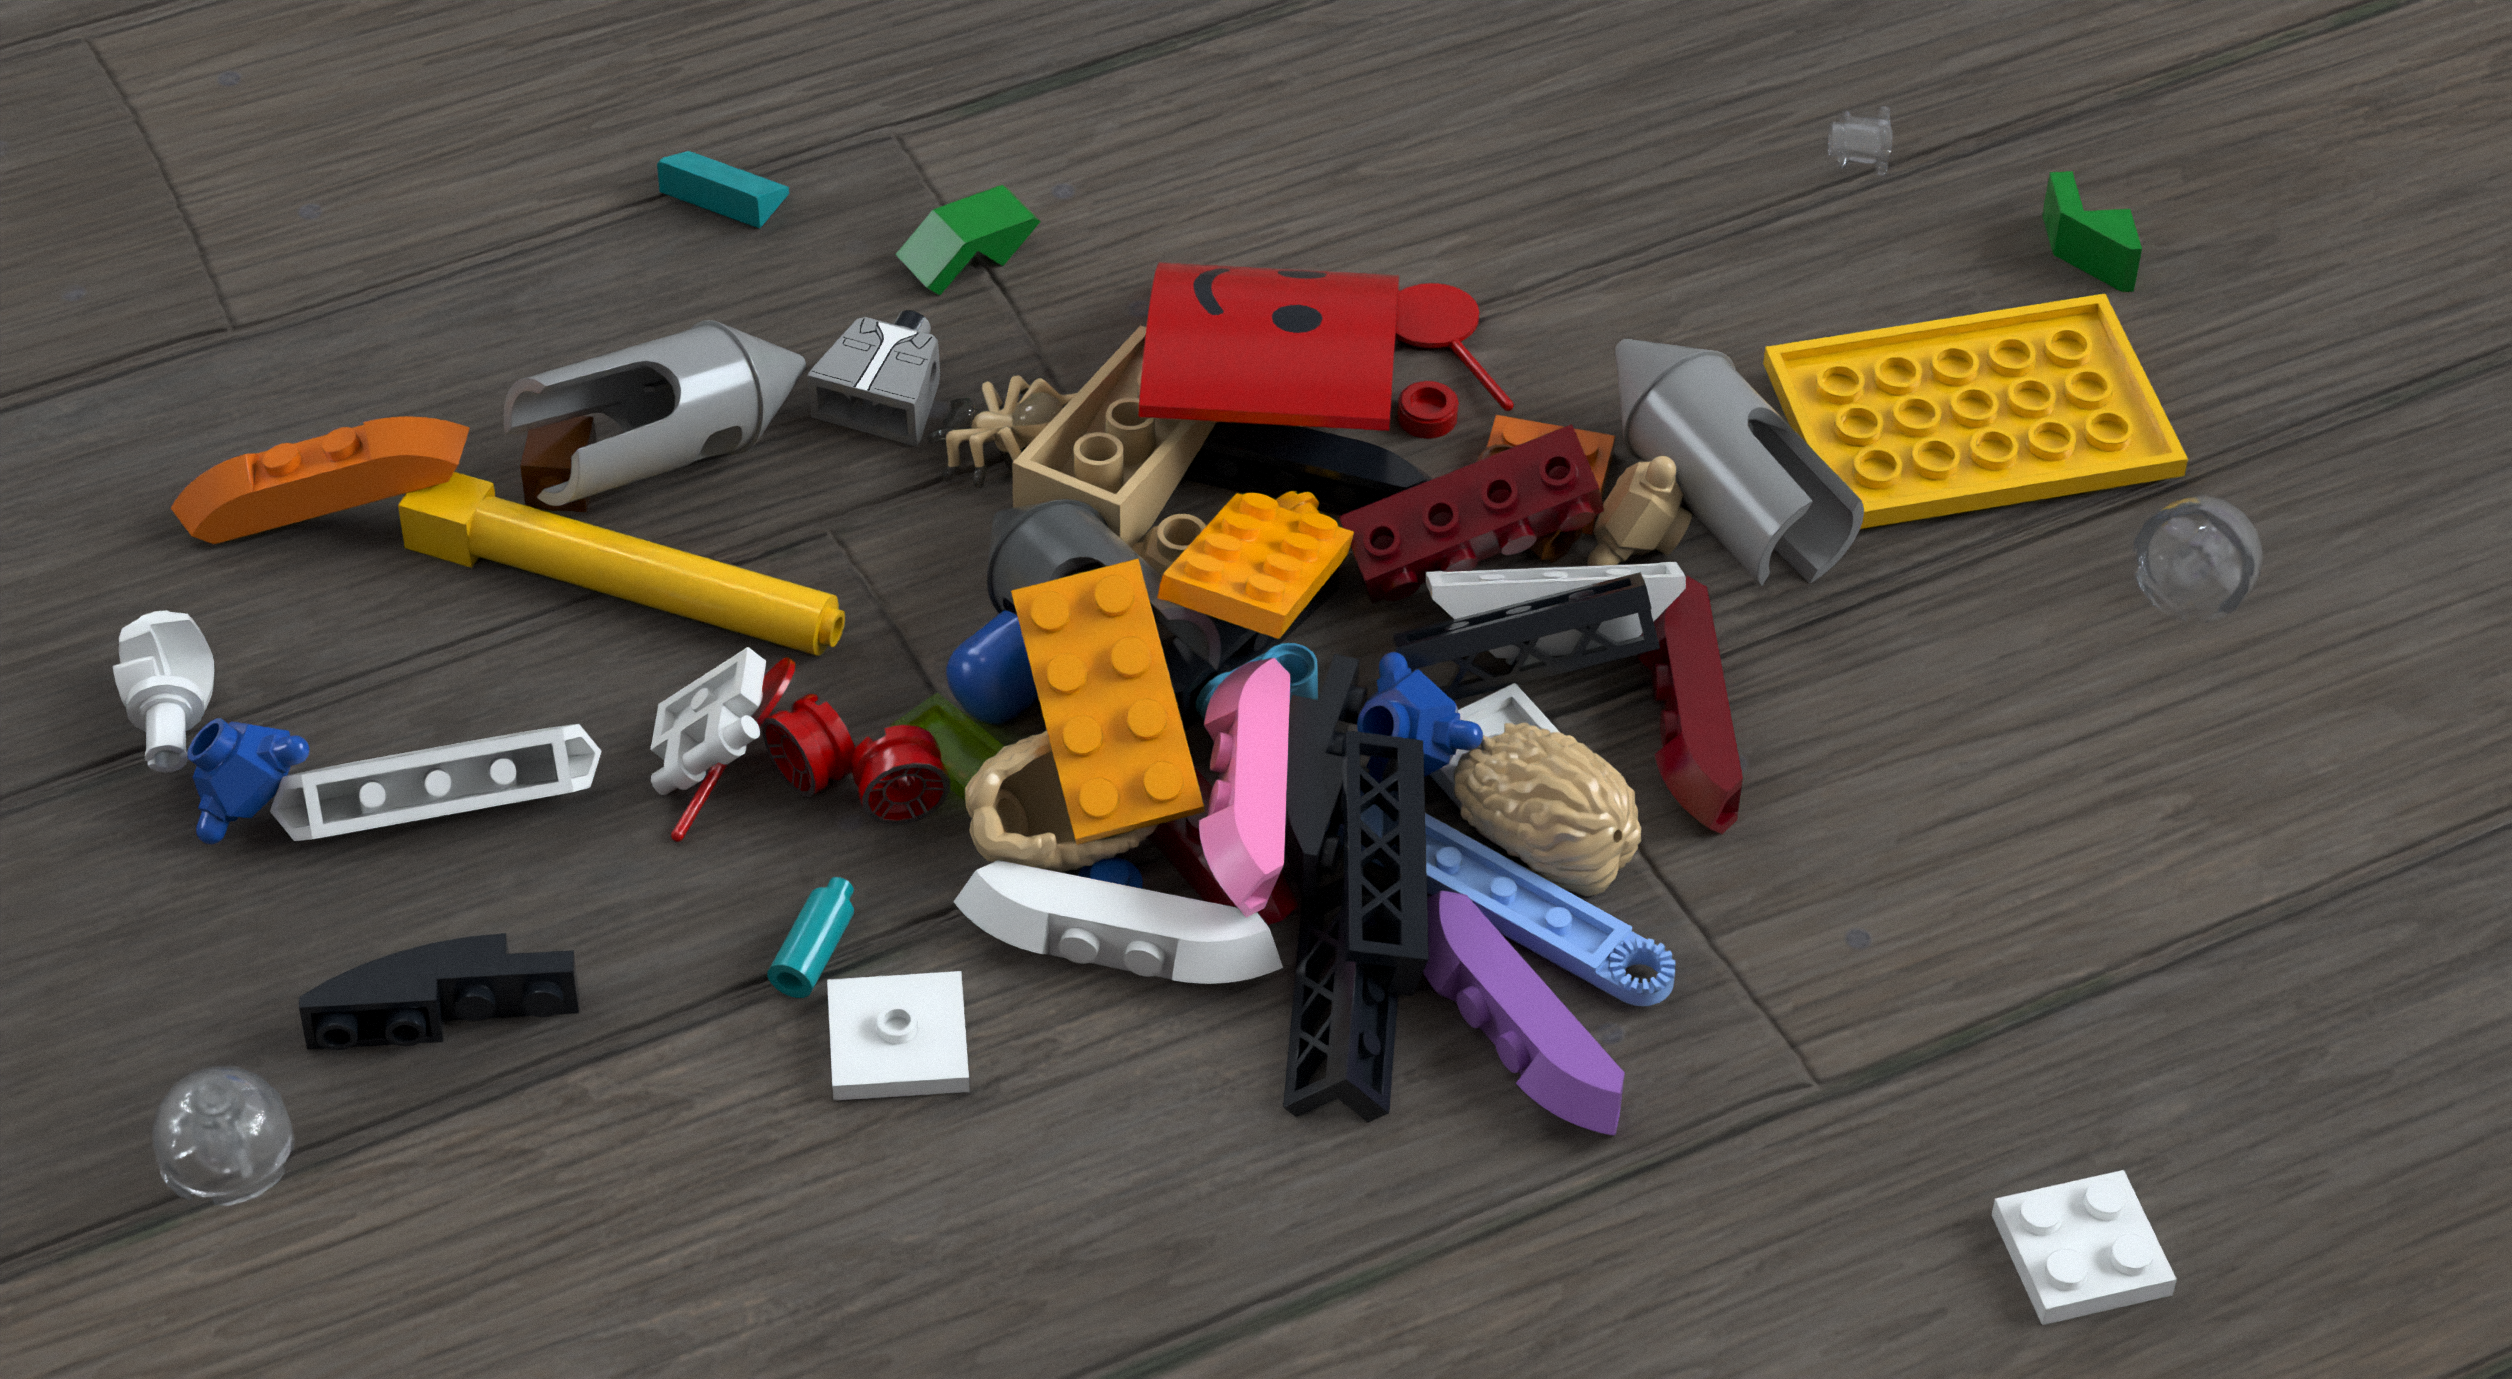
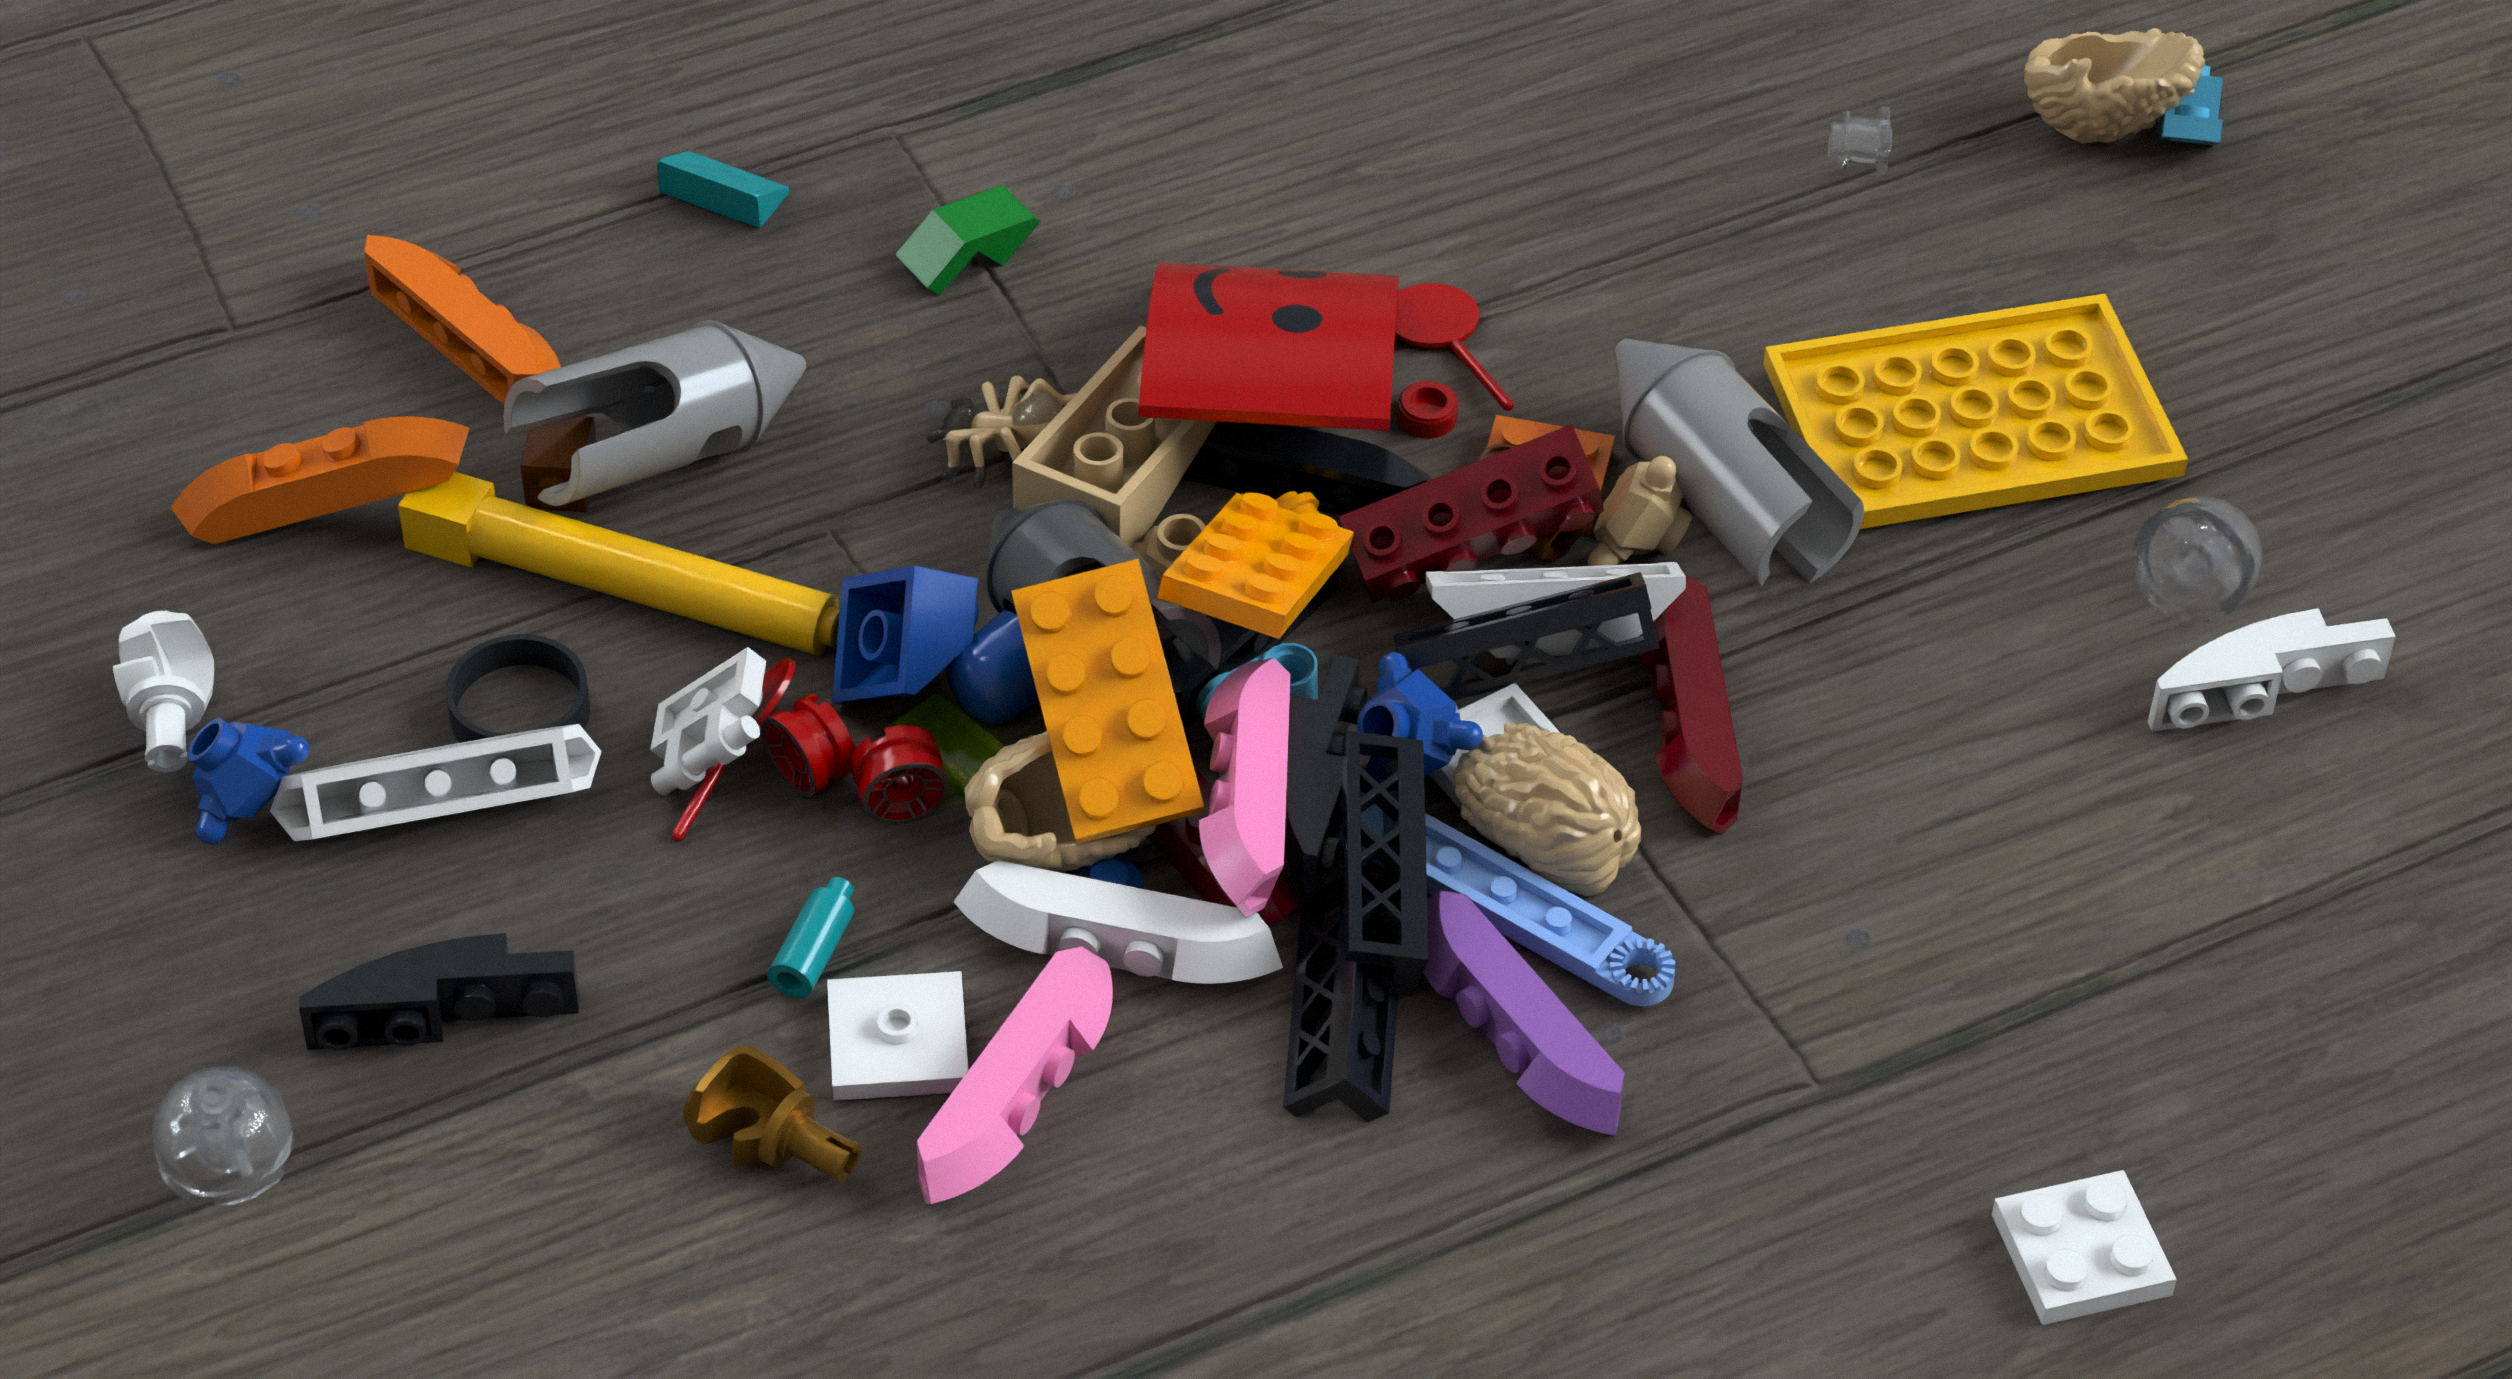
light grey torso [807,310,940,447] -> none
green slope [2042,171,2142,292] -> none
none -> orange brick [364,235,561,405]
none -> black tyre [445,634,590,743]
none -> pearl gold piece [683,1046,863,1184]
none -> blue slope [832,566,979,705]
none -> bright pink brick [917,946,1113,1204]
none -> tan hair [2024,28,2205,144]
none -> white slope [2148,608,2396,732]
none -> medium azure slope [2157,65,2223,146]

